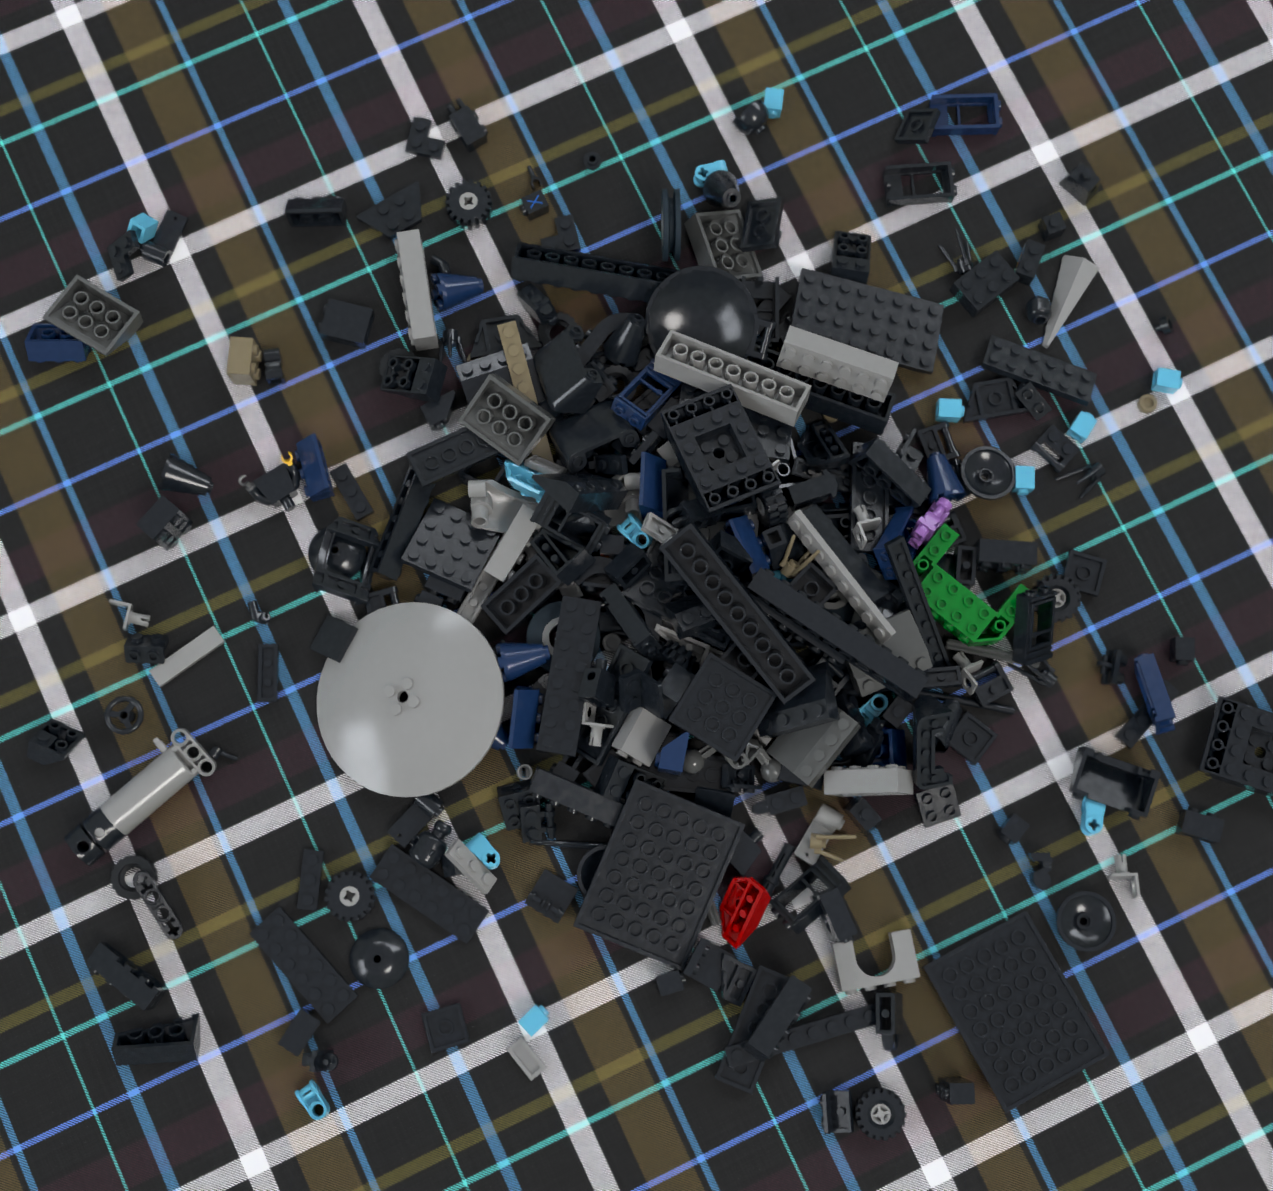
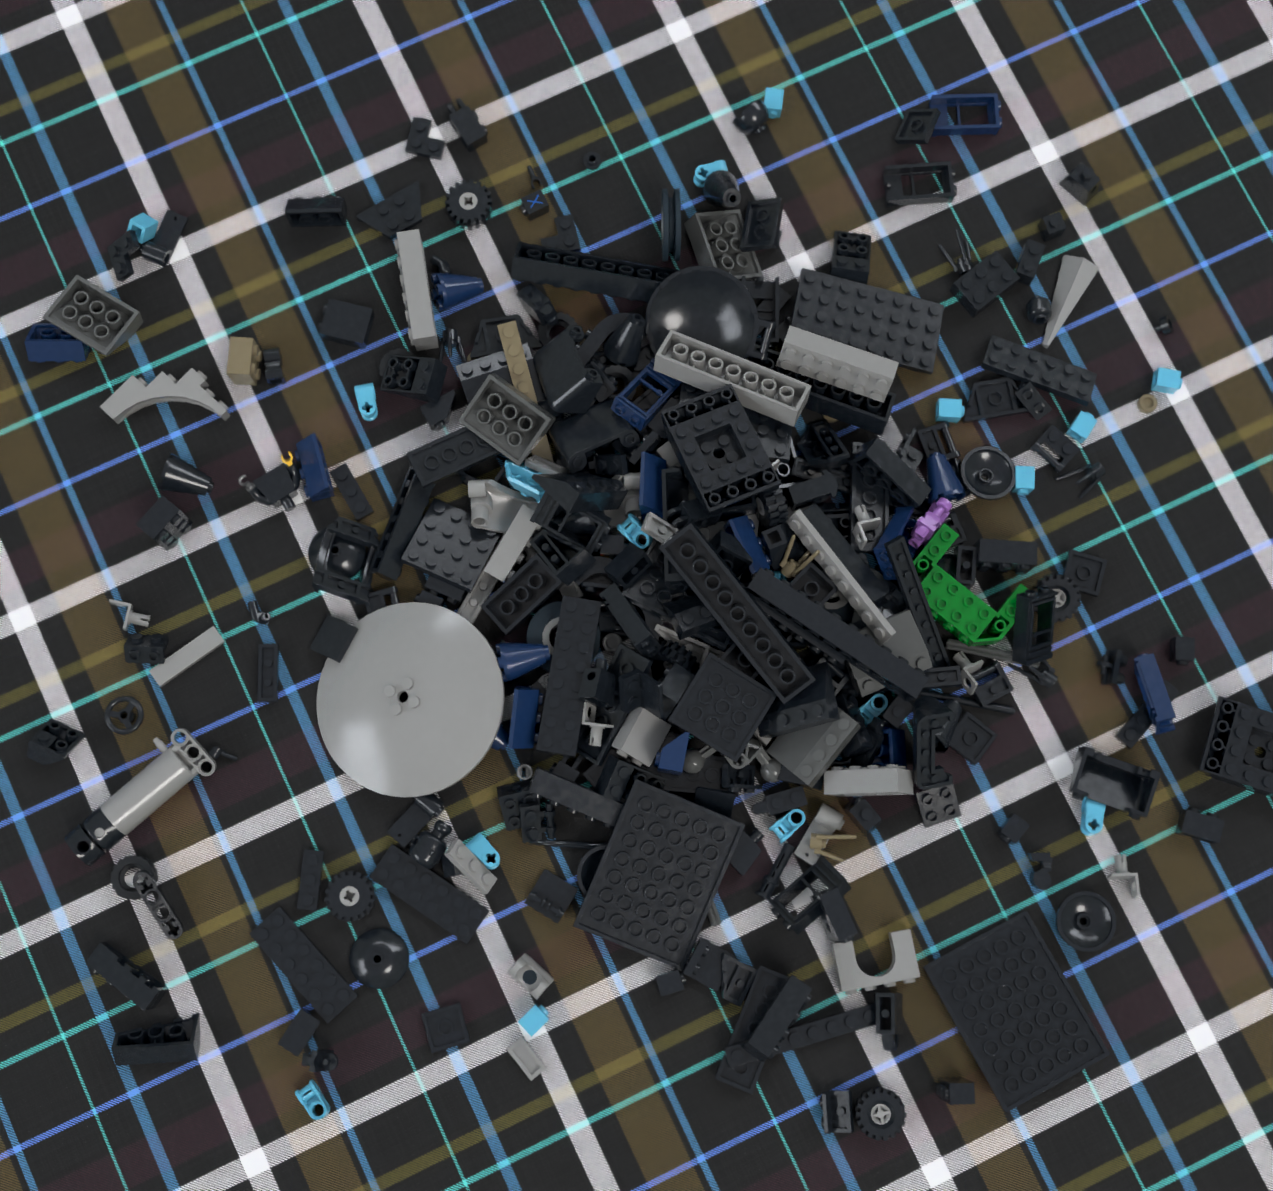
red wedge [719,877,771,949] -> none
none -> light grey arch [100,368,231,424]
none -> medium azure piece [354,383,378,421]
none -> light grey piece [507,953,555,1000]
none -> medium azure piece [768,809,806,844]

